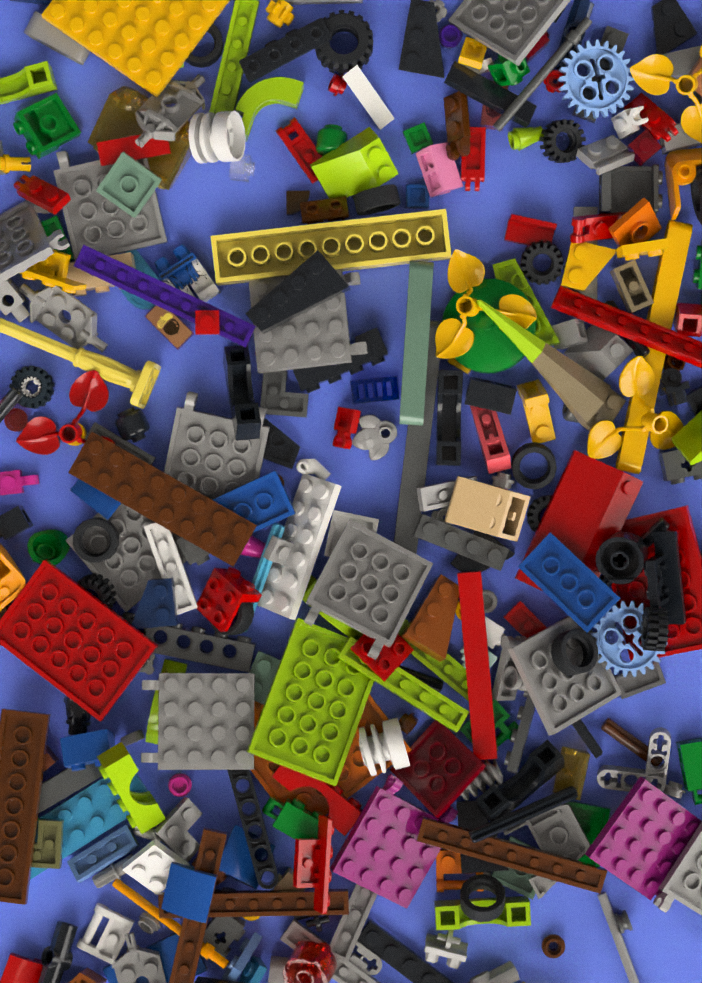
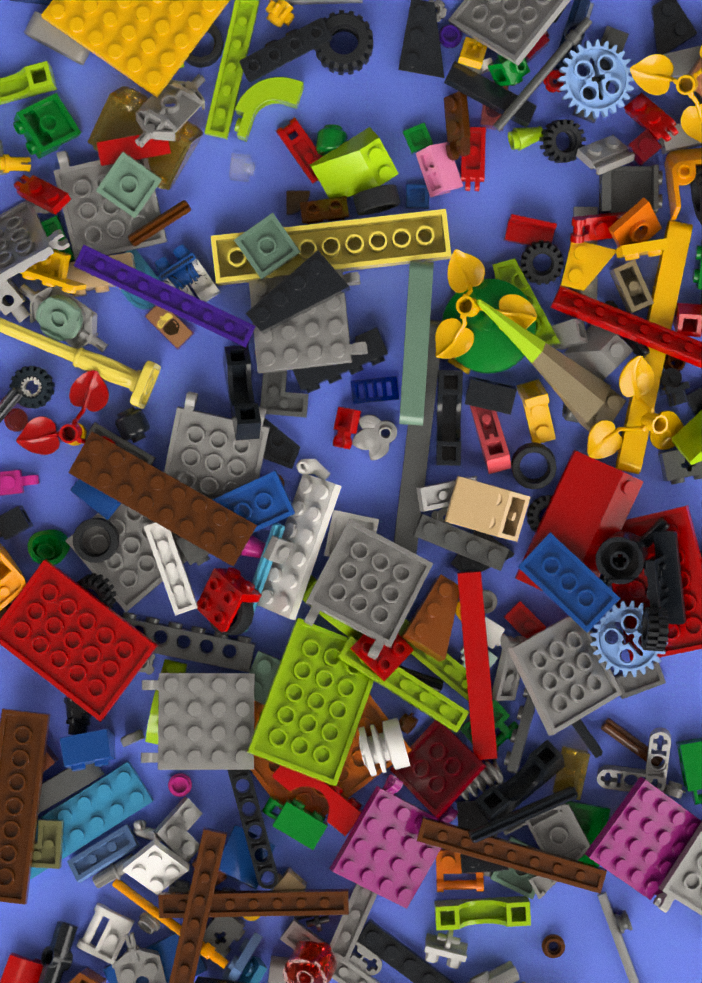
lime arch [97,742,166,834] -> none
dark blue wing [132,577,178,629] -> none
blue slope [161,862,217,923] -> none
white wheel [189,110,246,164] -> none
red plate [195,310,220,335] -> none
red bracket [293,815,334,914] -> none
red plate [328,73,347,96] -> none
white sticker [342,65,395,130] -> none
black tyre [460,874,505,922] -> none
light grey plate [491,472,515,489] -> none
light grey wheel [502,666,527,691] -> none
black tyre [551,628,598,676] -> none
white plate [611,106,649,140] -> none
none -> sand green tile [36,295,83,341]
none -> reddish brown axle [128,200,191,246]
none -> sand green plate [234,213,301,280]

